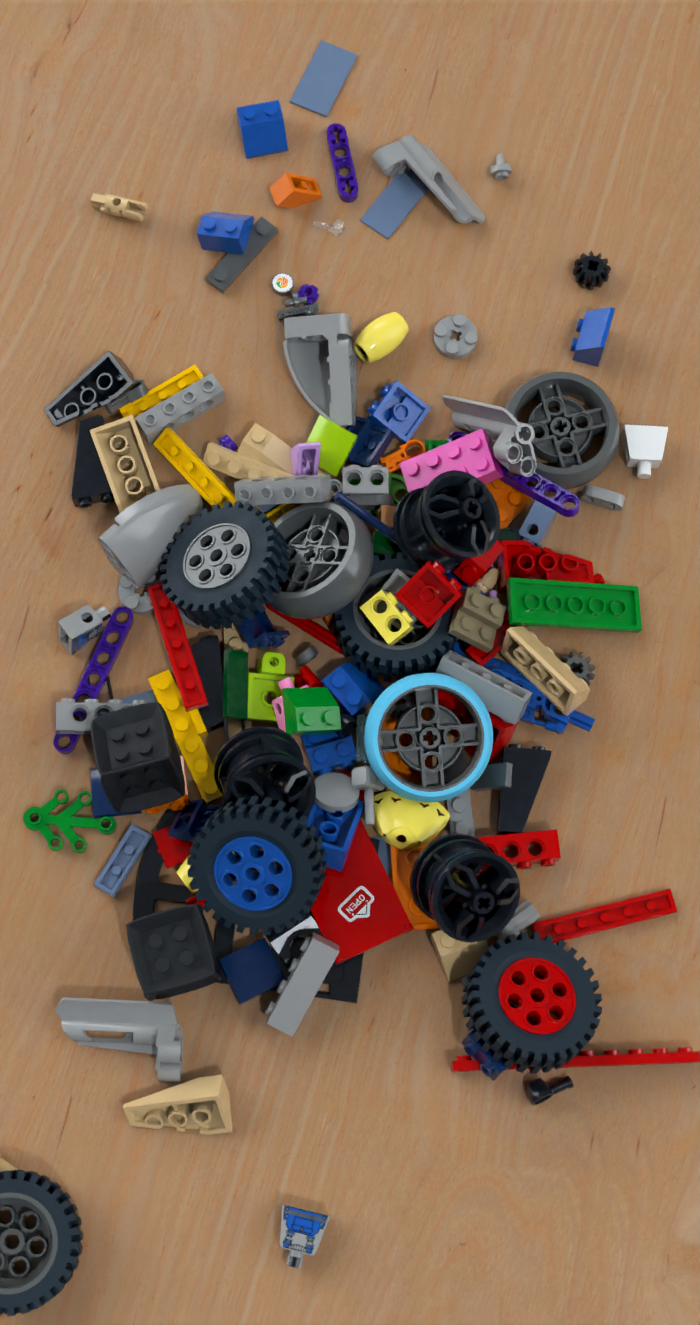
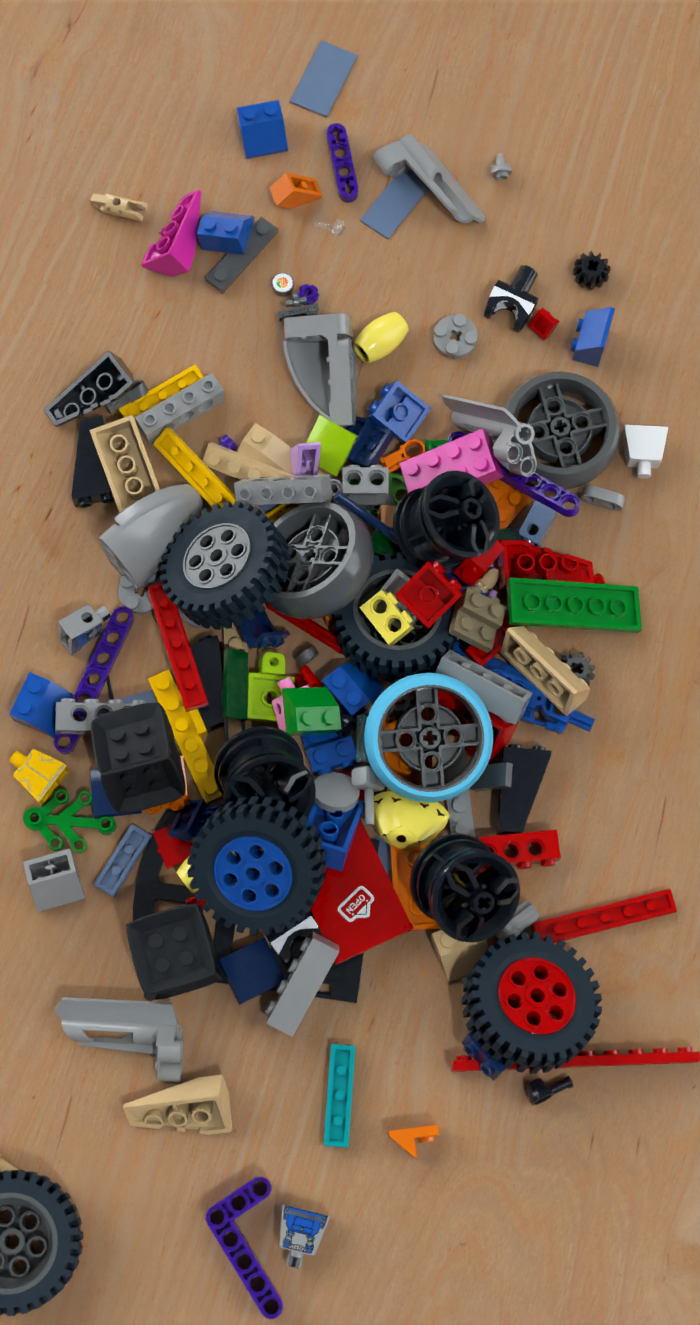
none -> blue slope [9,672,74,738]
none -> yellow torso [9,749,70,806]
none -> light grey slope [23,849,86,912]
none -> dark pink wedge [141,189,201,277]
none -> dark purple beam [206,1177,283,1319]
none -> teal plate [323,1044,356,1148]
none -> orange slope [388,1125,439,1159]
none -> black connector [484,265,539,333]
none -> red tile [529,308,559,341]

